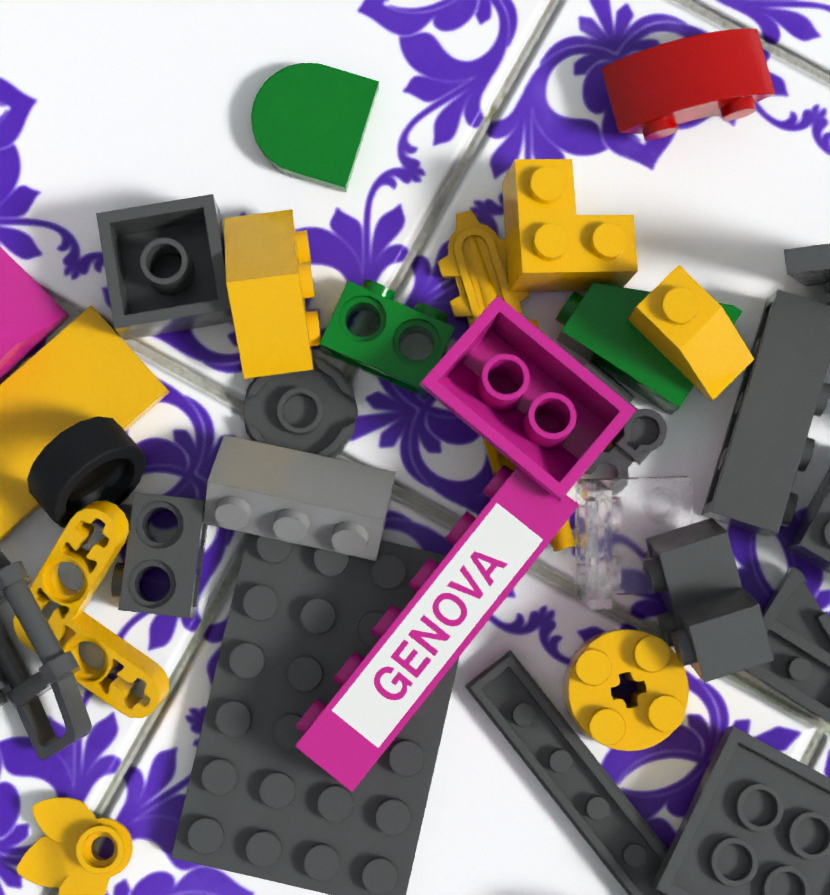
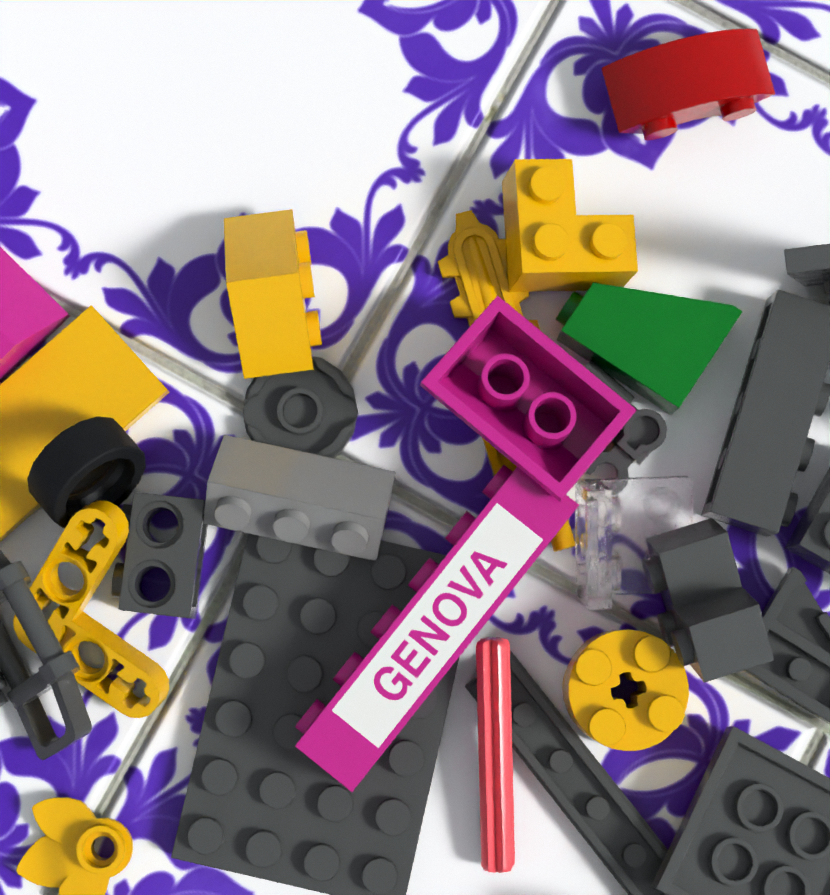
dark grey brick [96,194,233,340] -> none
green tile [251,63,380,192] -> none
green brick [319,279,455,398] -> none
yellow slope [627,265,754,402] -> none
none -> coral axle [476,637,515,873]

